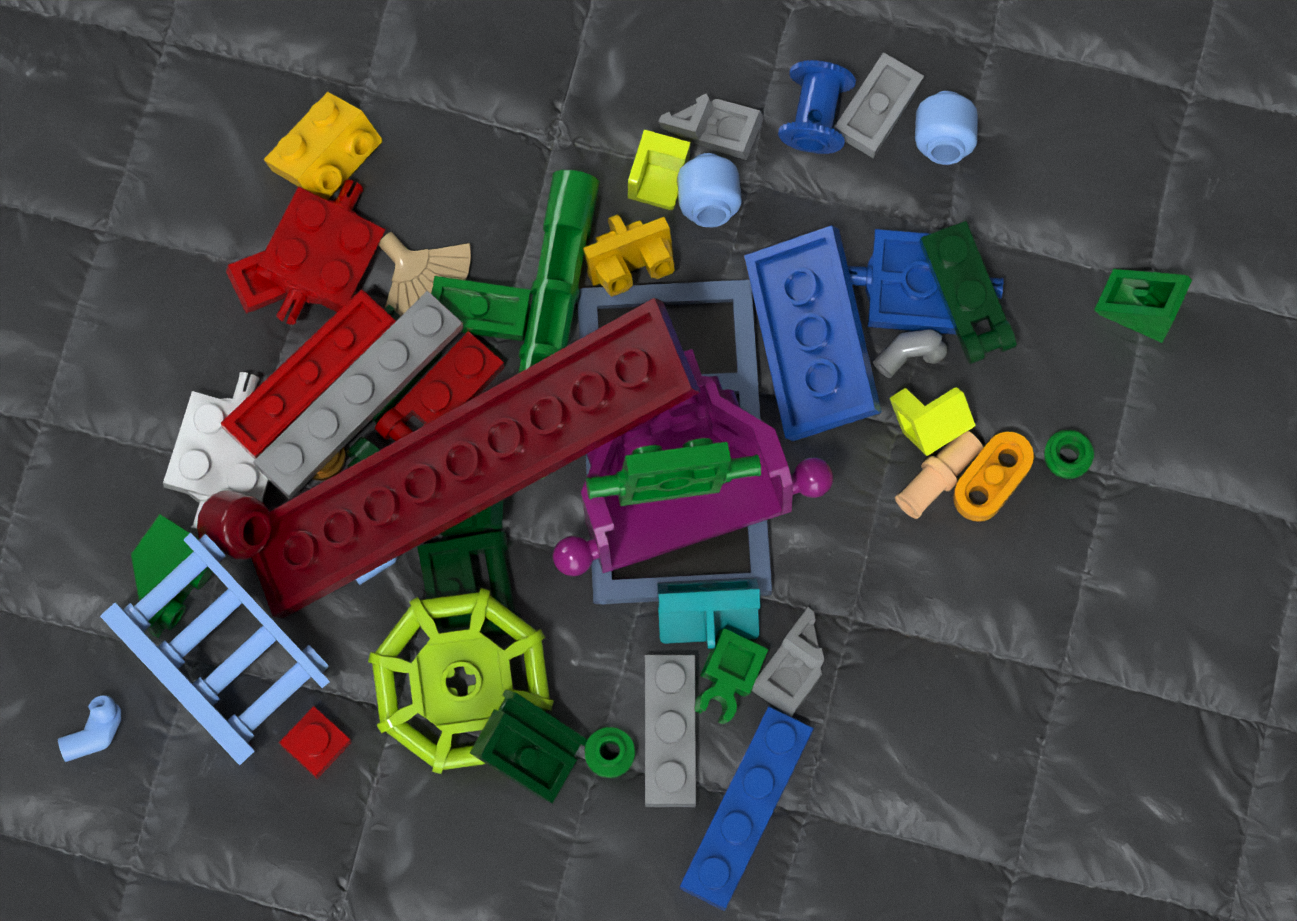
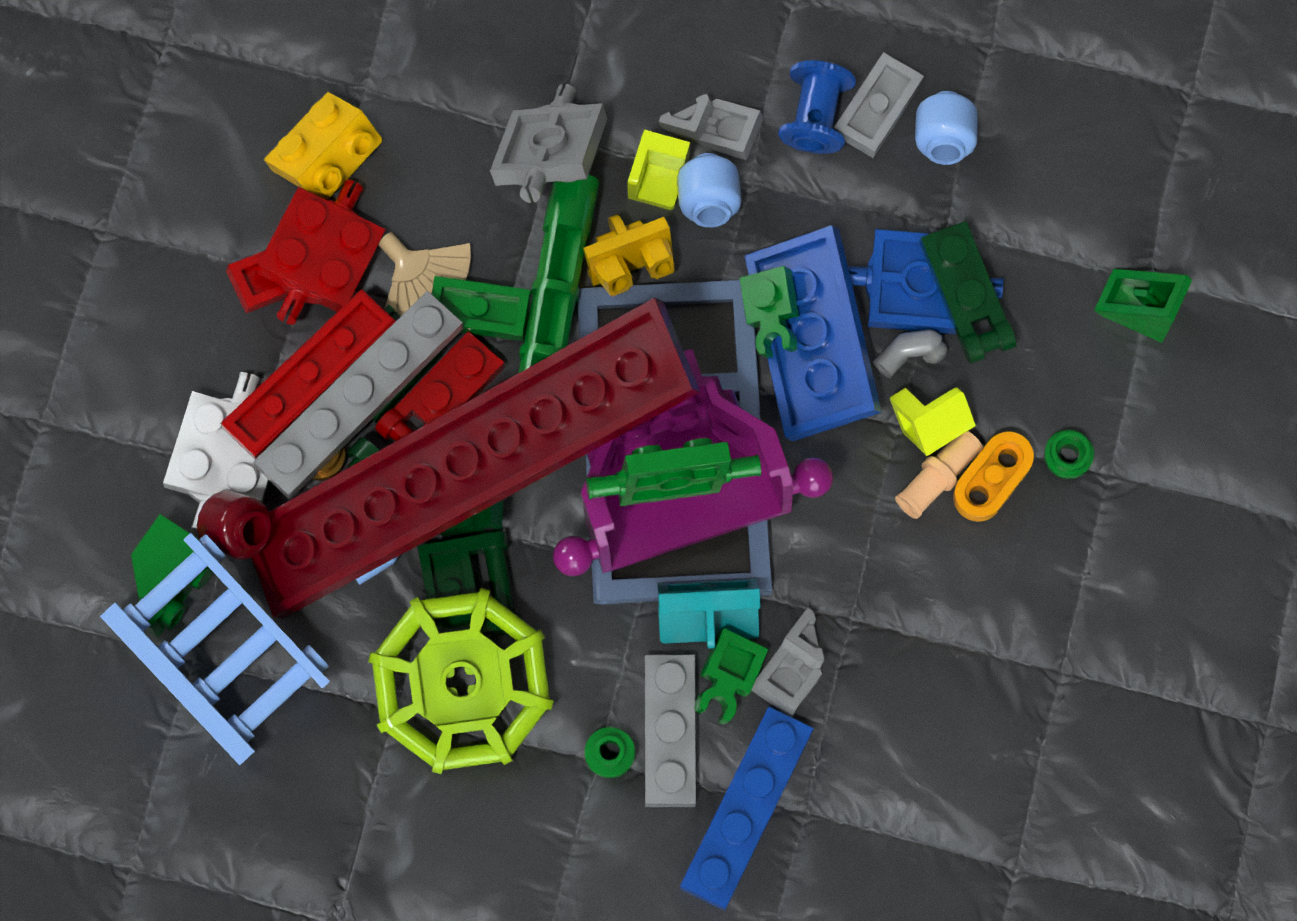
light blue arm [58,695,121,762] -> none
red plate [279,706,352,779] -> none
dark green plate [470,689,587,804] -> none
none -> light grey plate [490,84,608,203]
none -> green plate [740,266,799,358]

